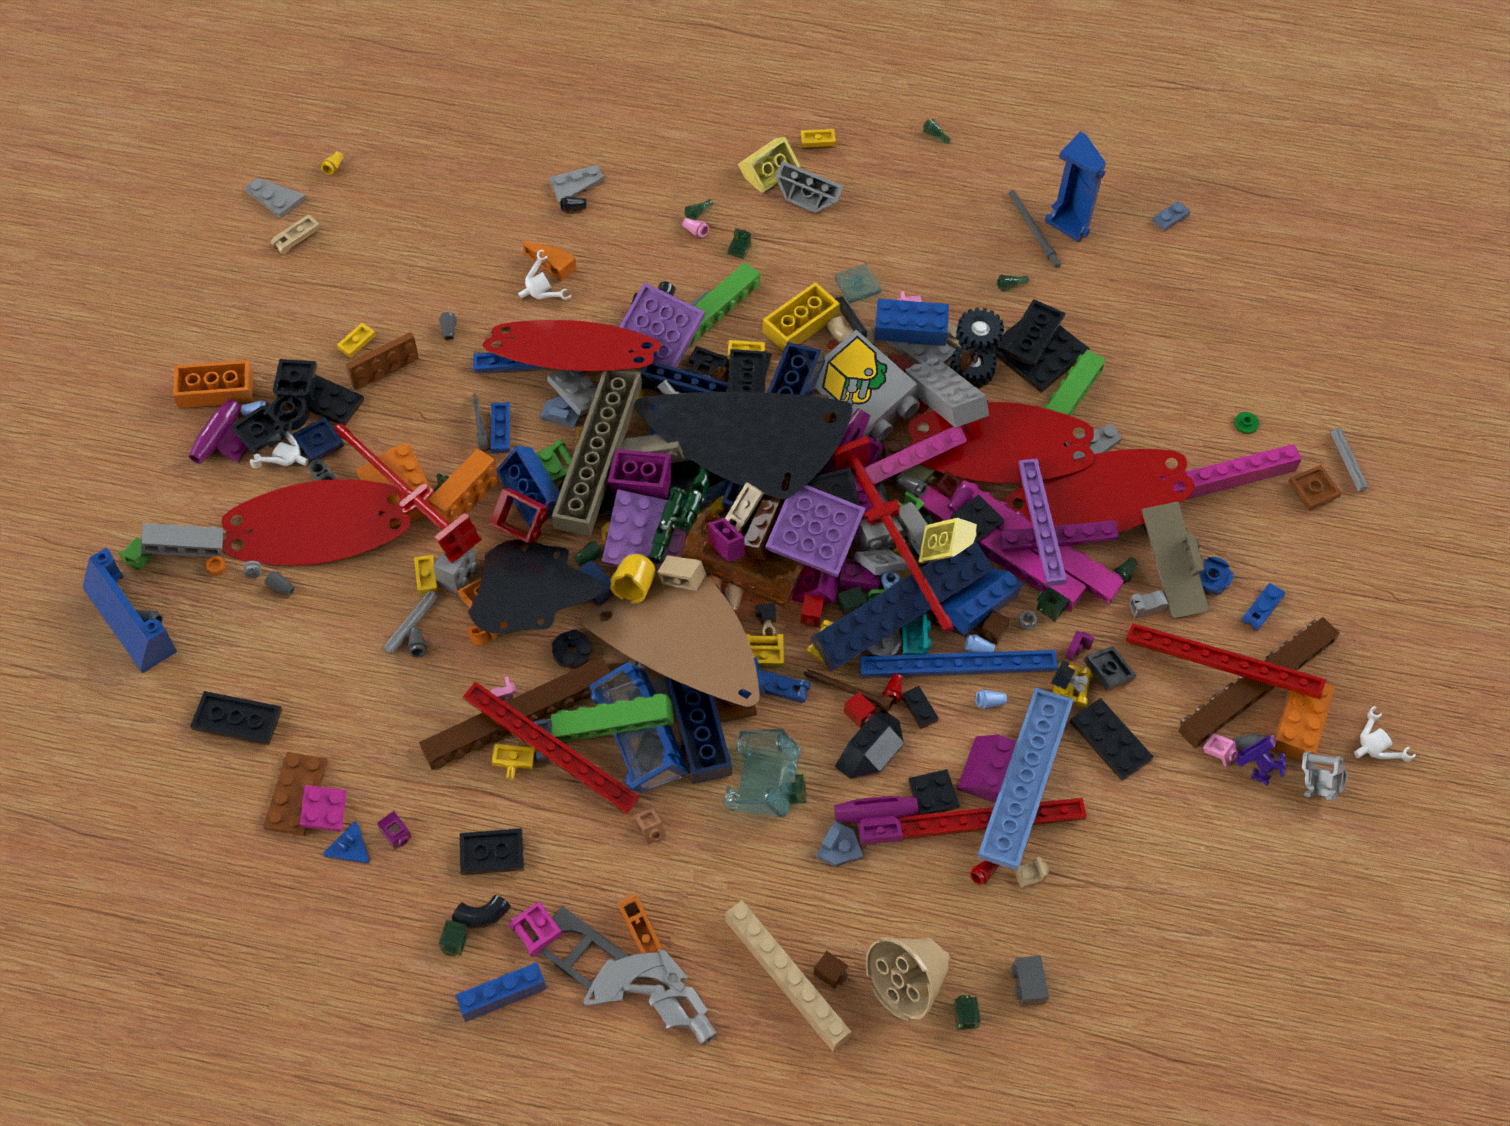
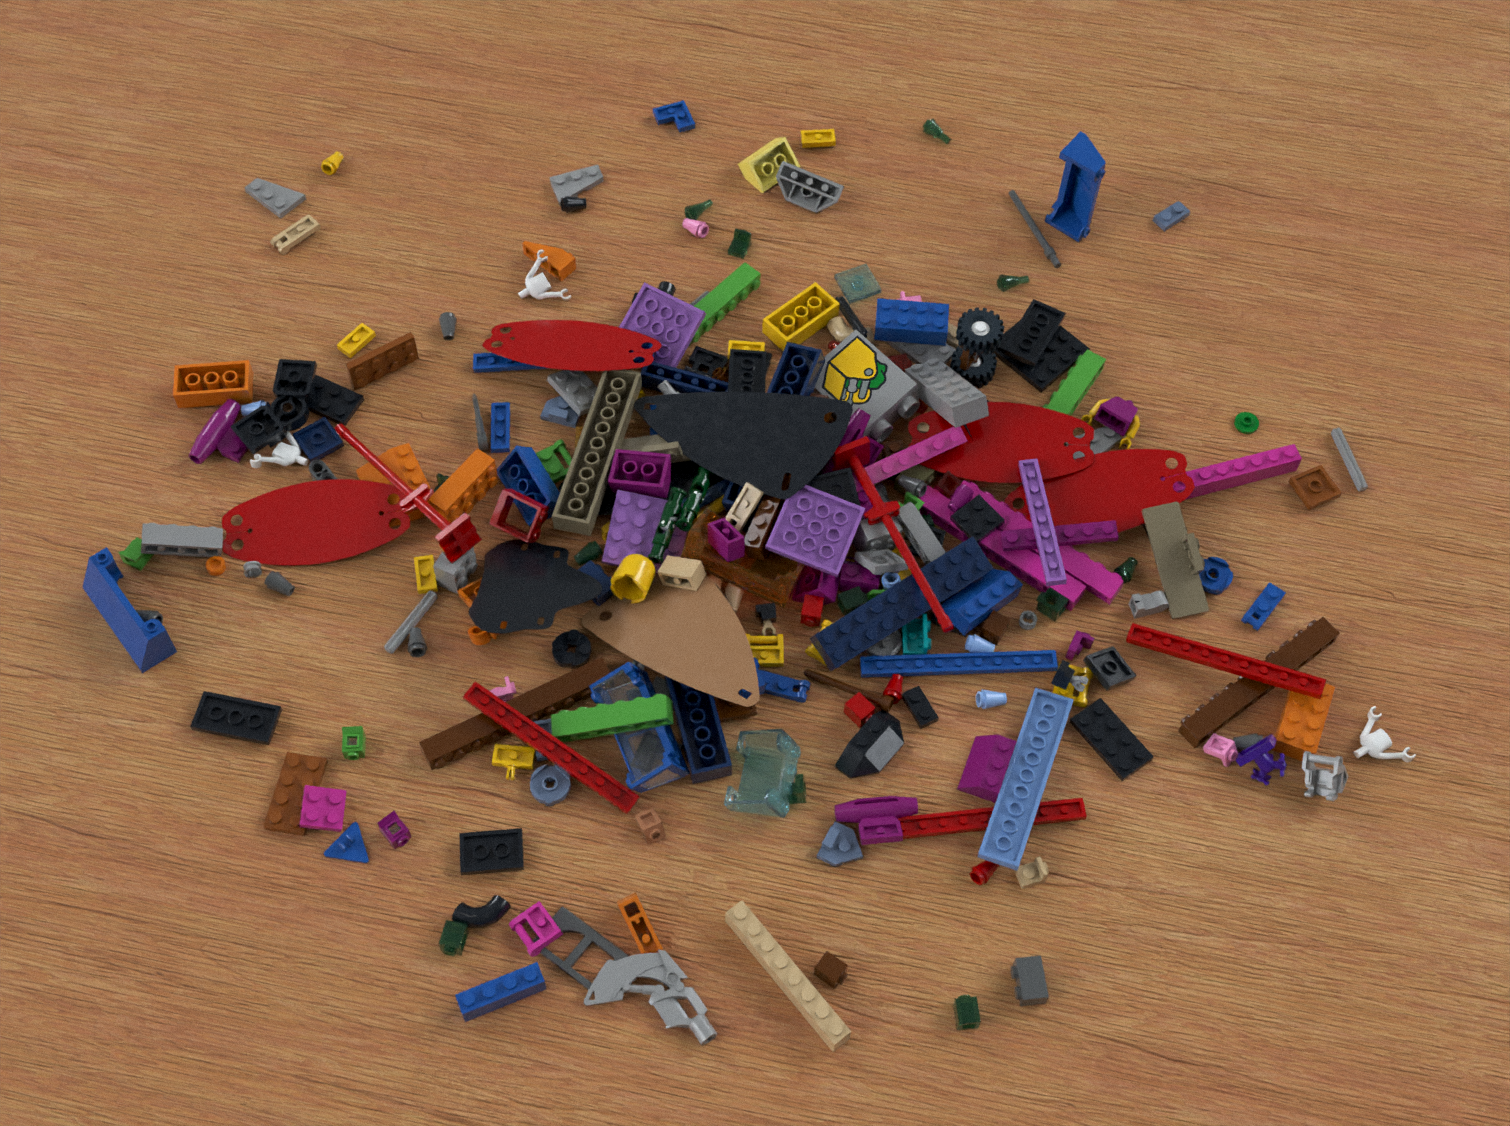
tan cone [866,937,950,1021] -> none
black plate [908,769,959,815] -> none
light yellow slope [919,518,977,563] -> none
none -> bright green window [342,726,366,760]
none -> sand blue plate [530,764,571,806]
none -> blue plate [653,100,695,132]
none -> magenta torso [1081,396,1140,449]

